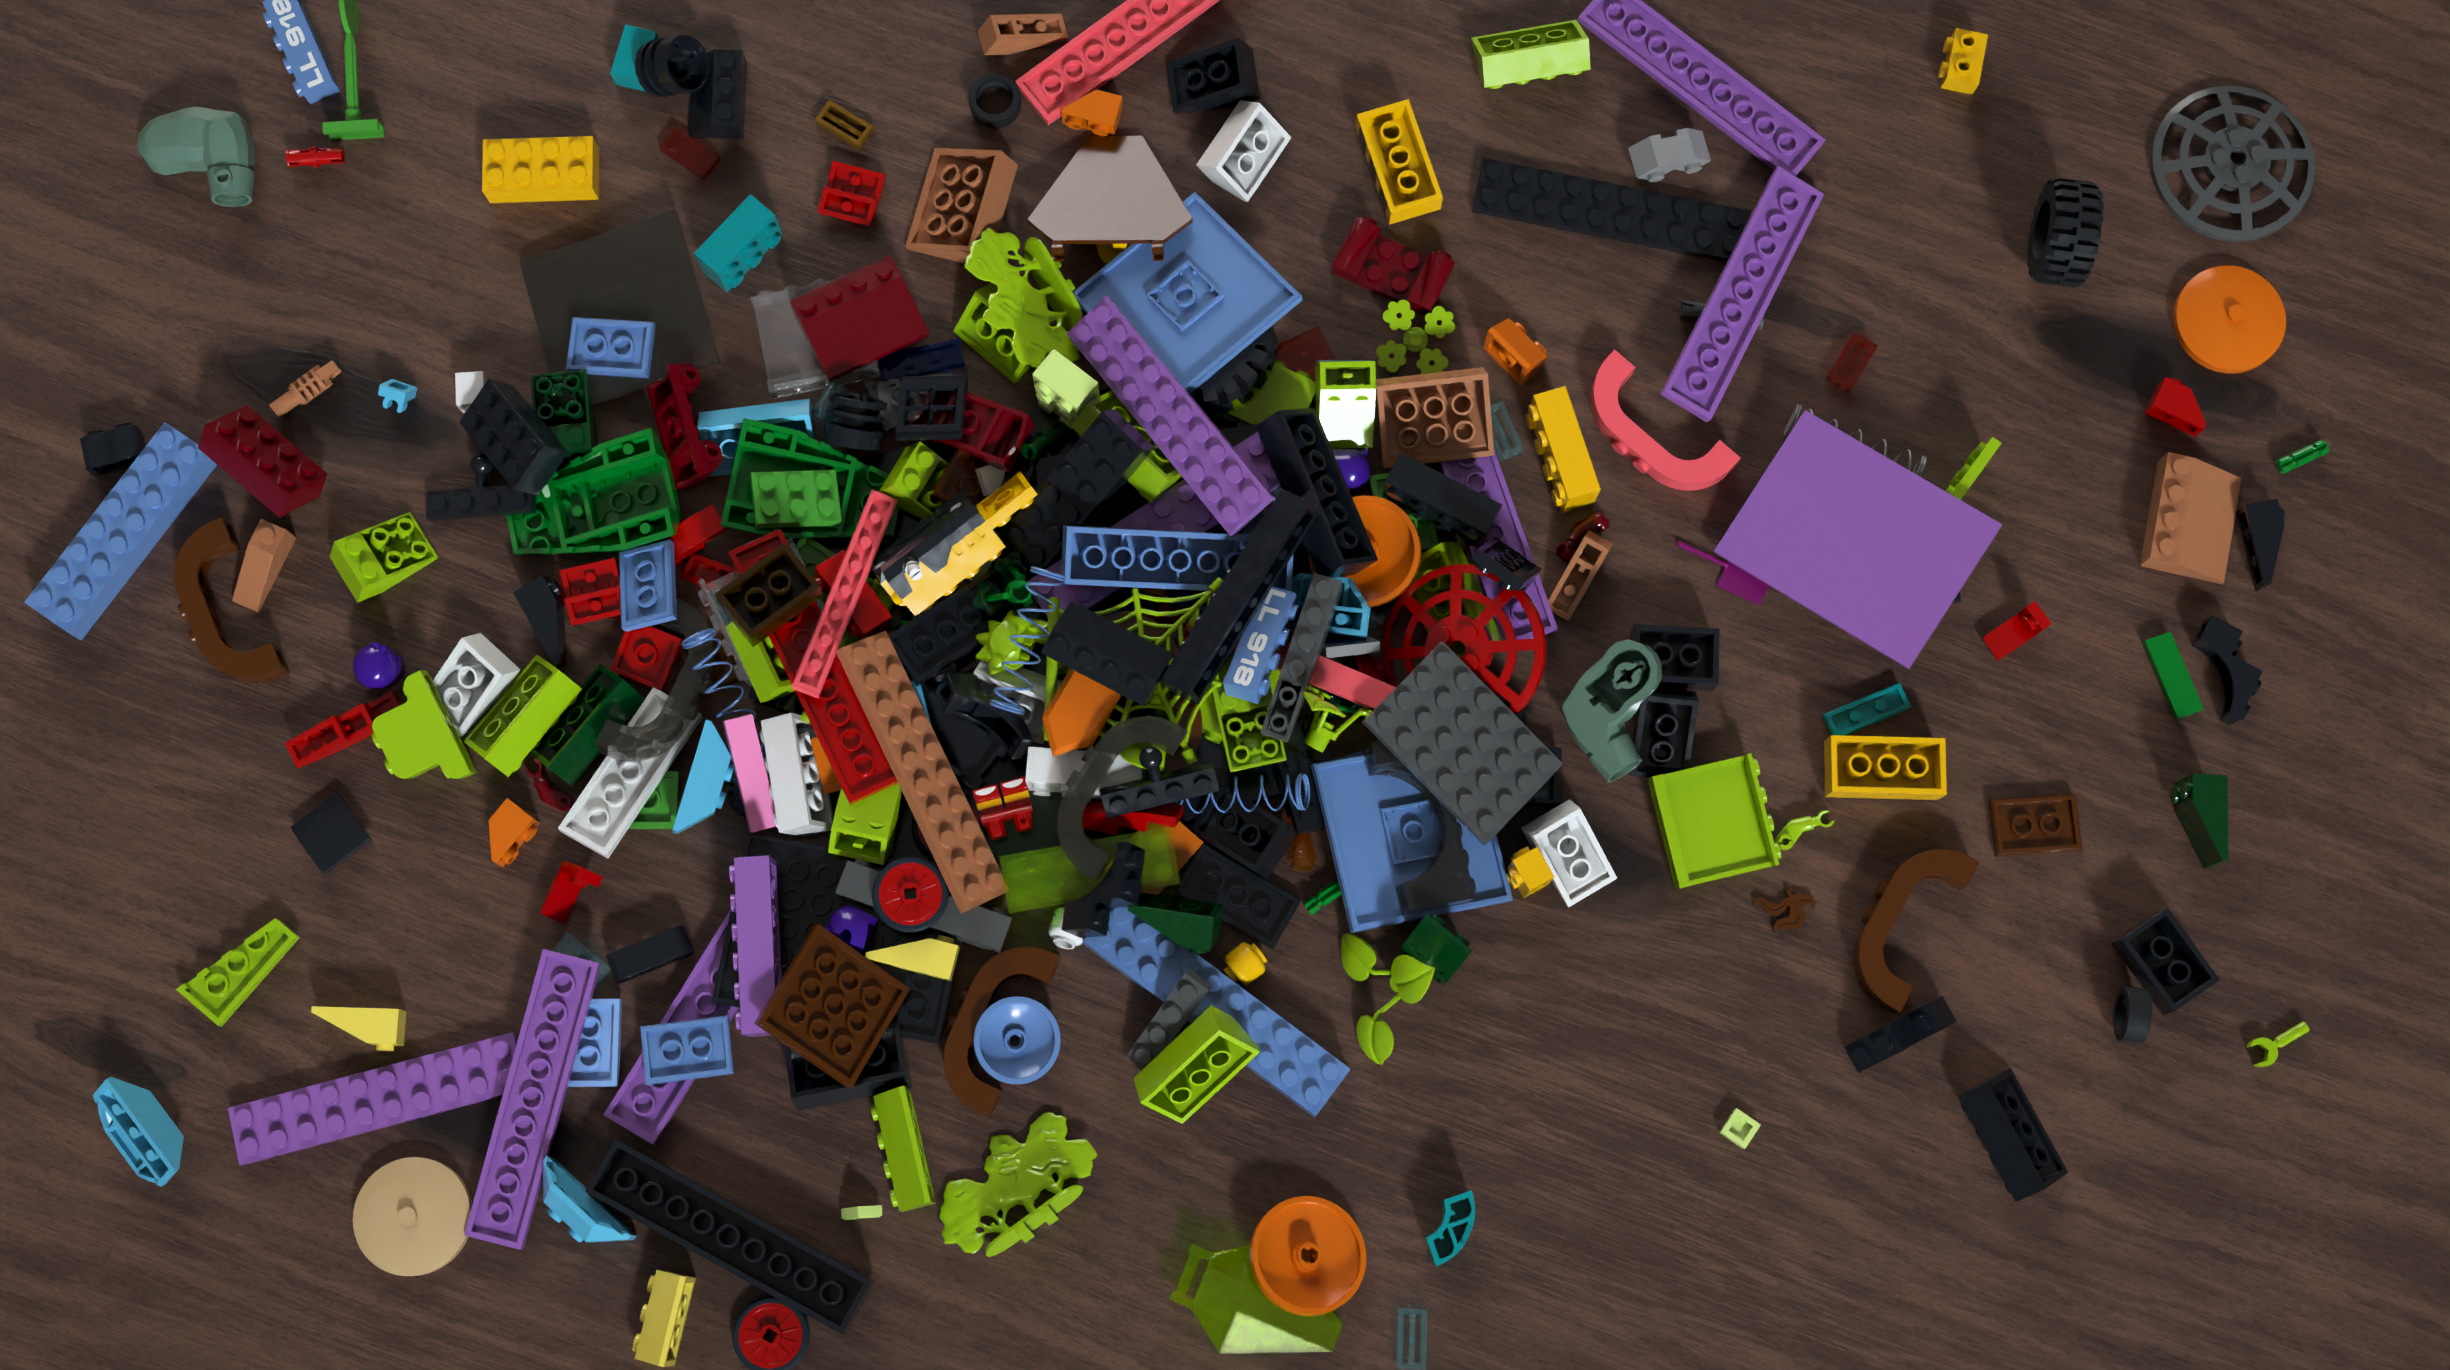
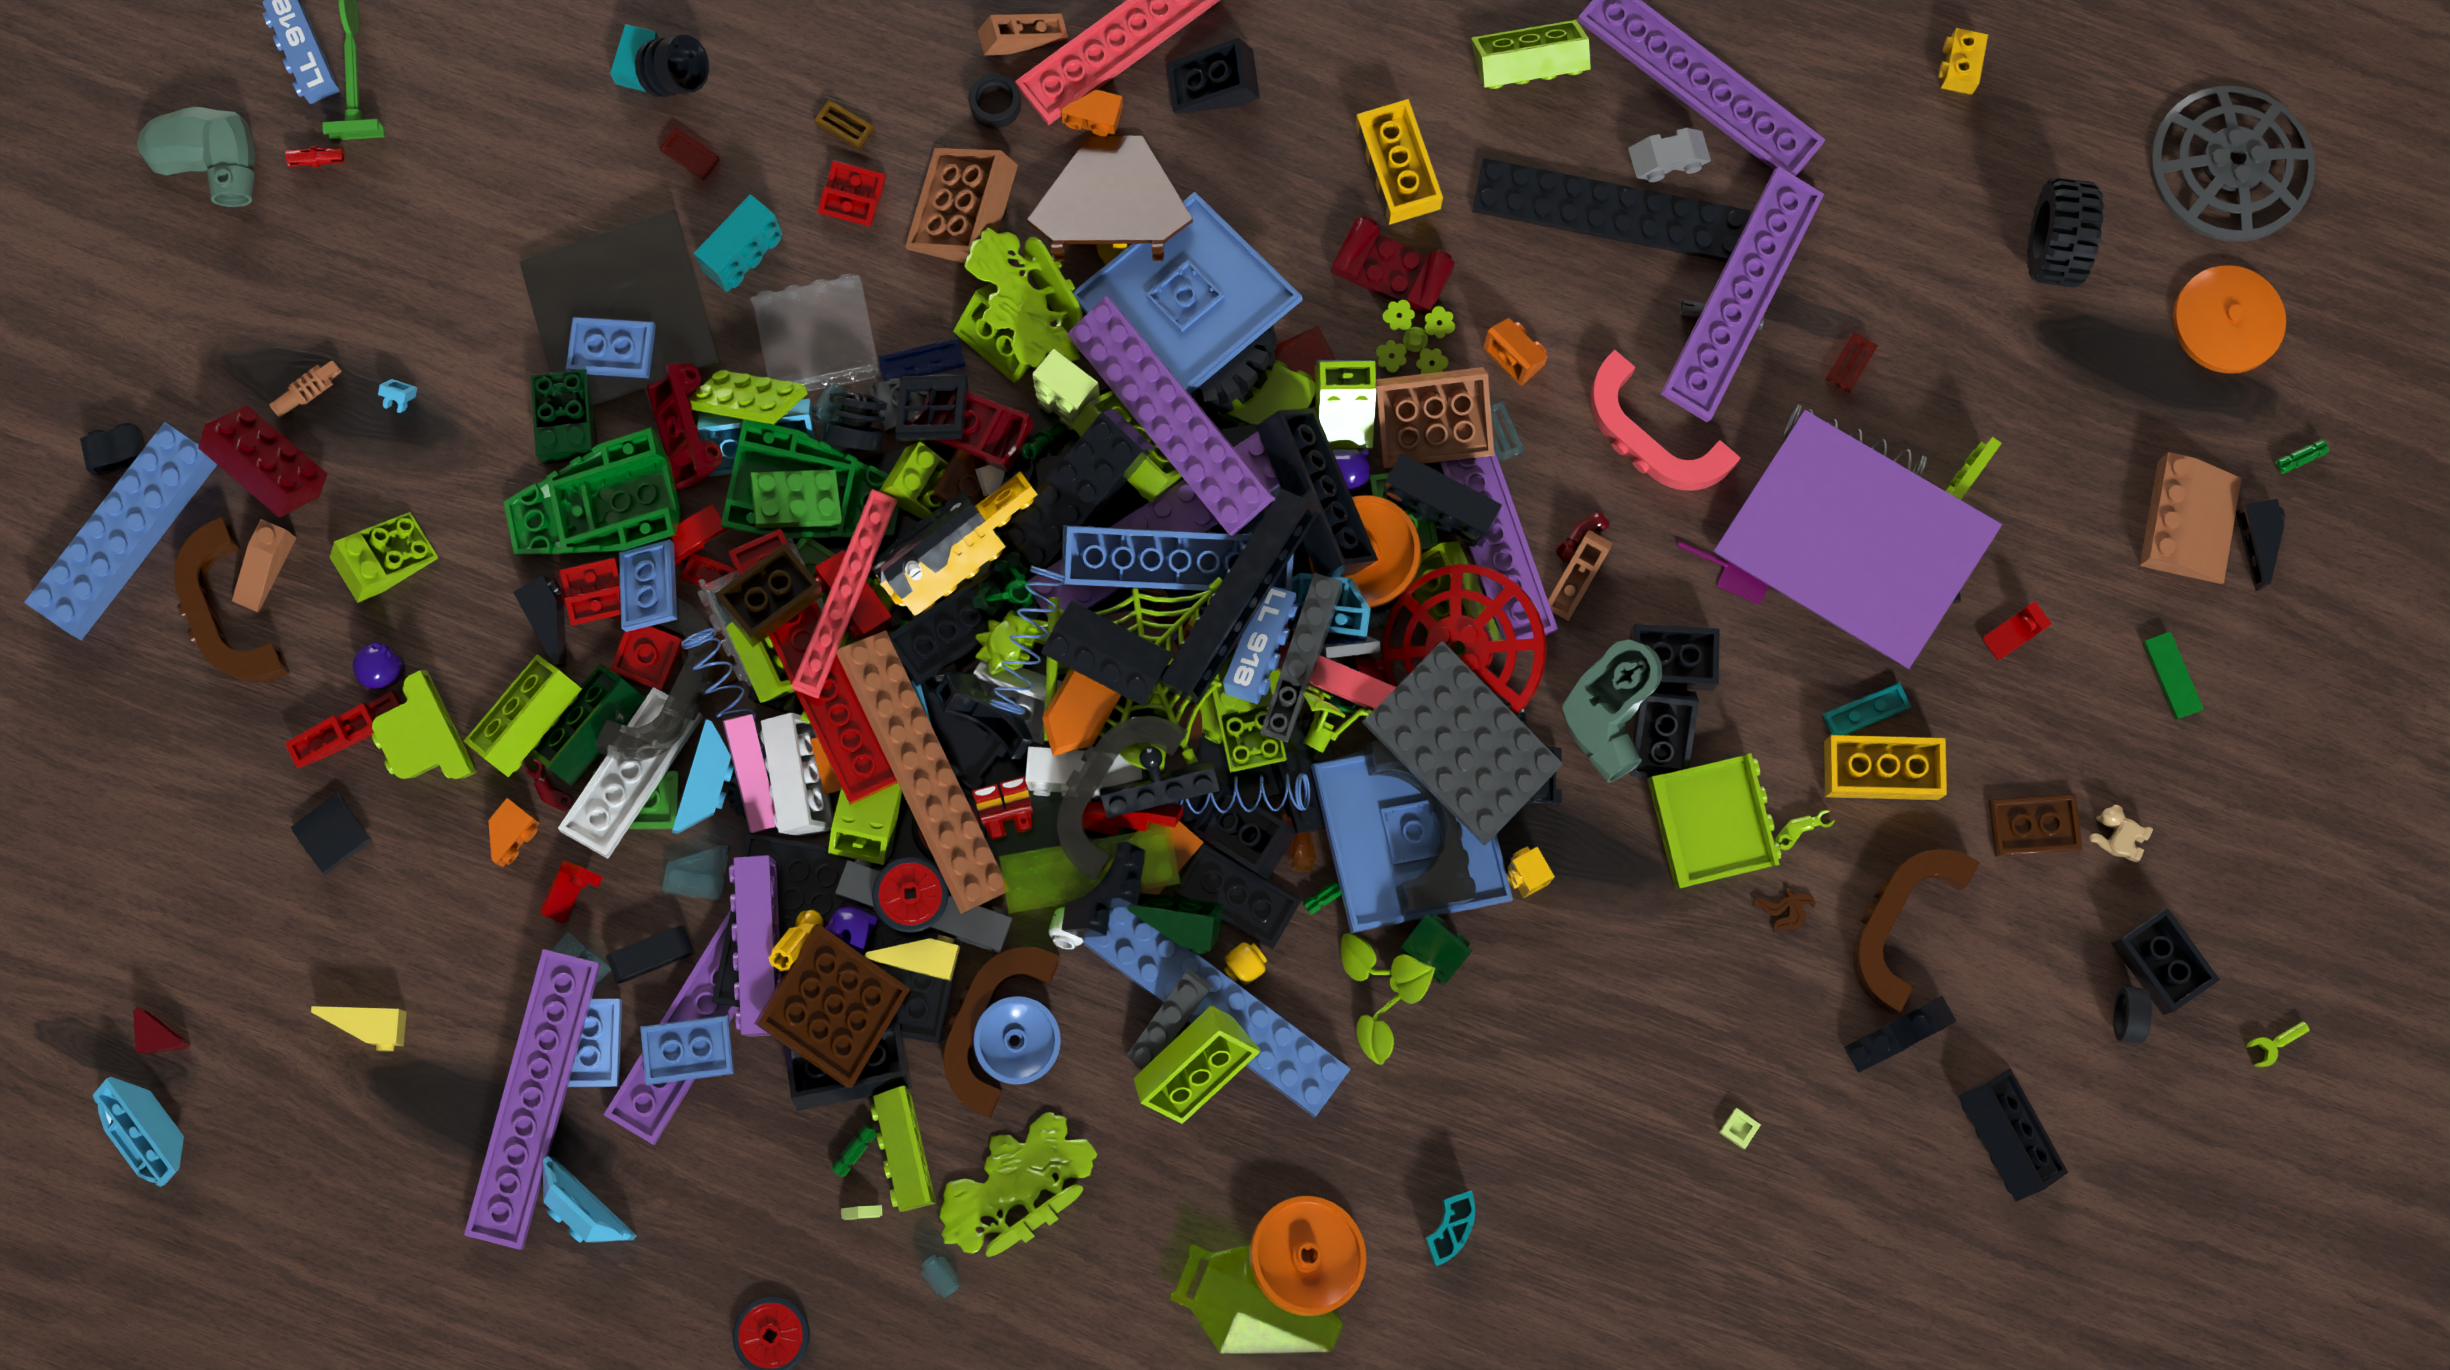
lime wing [176,918,300,1027] -> none
medium lavender plate [228,1032,517,1165] -> none
tan dish [353,1157,472,1276] -> none
black plate [426,453,536,521] -> none
white slope [433,633,520,738] -> none
white brick [455,371,489,413] -> none
black brick [459,378,569,496] -> none
yellow brick [482,136,599,203] -> none
black brick [585,1139,875,1334] -> none
light yellow slope [633,1270,696,1367] -> none
black slope [689,49,747,139] -> none
dark red slope [790,255,929,382] -> none
white slope [1196,100,1292,202] -> none
clear light blue tile [1396,1308,1427,1370] -> none
black hinge [1471,537,1542,592] -> none
white slope [1521,799,1617,907] -> none
yellow brick [1525,386,1601,514] -> none
red slope [2144,377,2206,437] -> none
dark green slope [2170,773,2229,869] -> none
black arch [2191,615,2262,725] -> none
none -> dark red slope [133,1007,191,1055]
none -> clear light blue wing [662,845,730,901]
none -> lime plate [688,370,808,425]
none -> yellow piece [768,910,824,972]
none -> green axle [831,1124,877,1177]
none -> clear light blue brick [920,1254,962,1300]
none -> tan animal [2089,805,2153,862]

